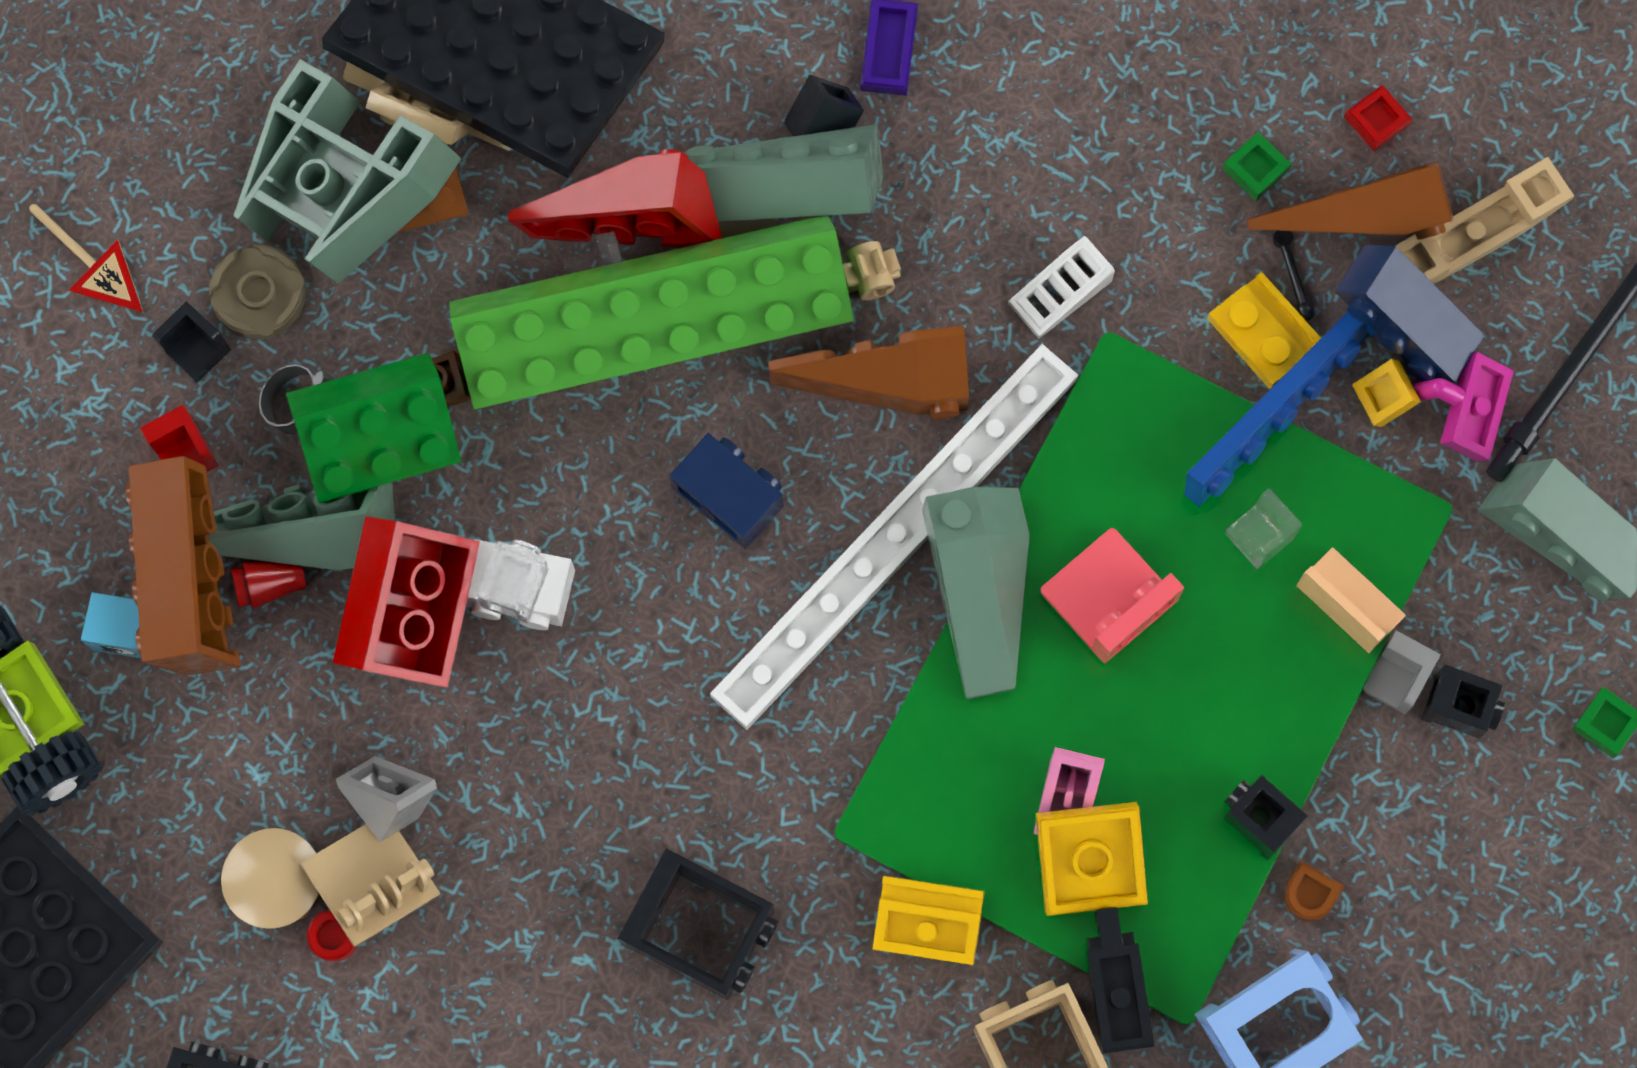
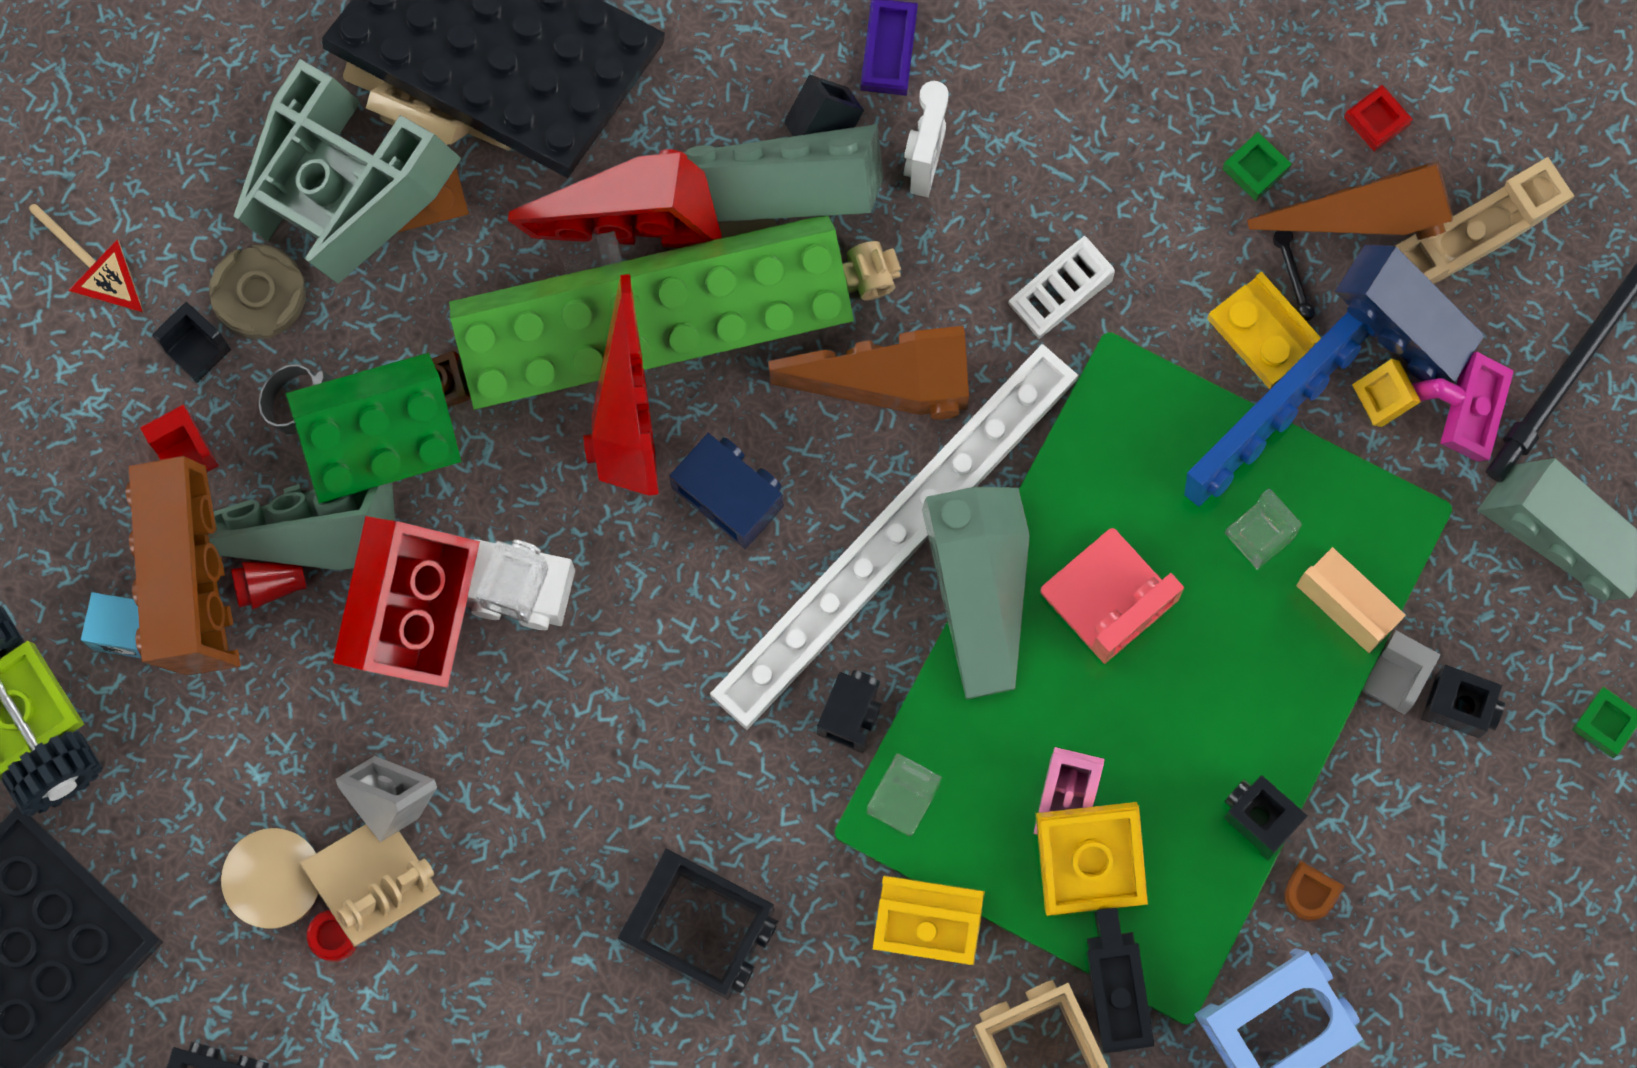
none -> red wedge [583,274,659,496]
none -> black brick [817,670,882,753]
none -> clear panel [867,753,942,836]
none -> white plate [904,81,948,198]

